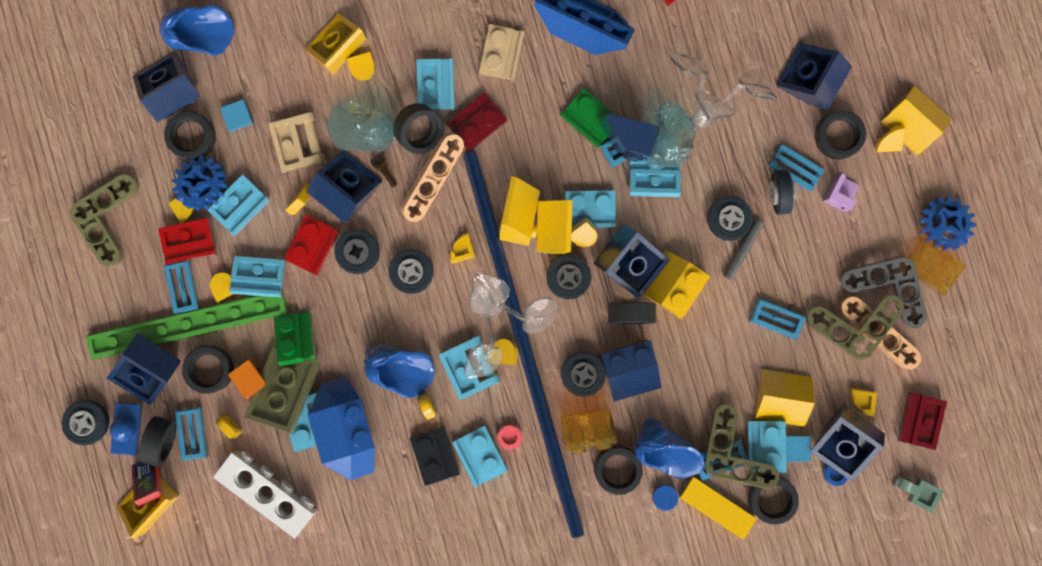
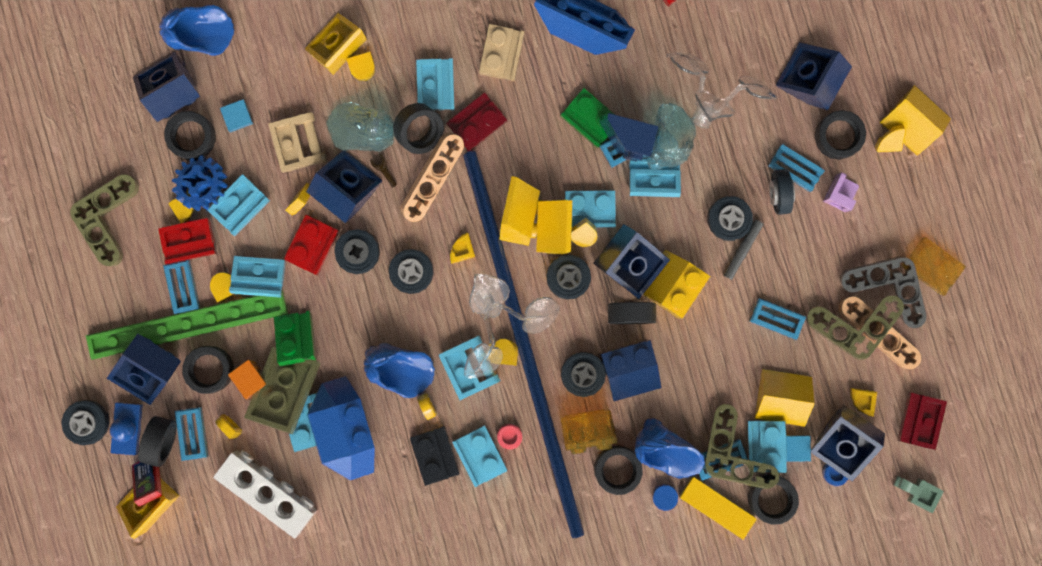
blue gear [918,196,976,251] -> none

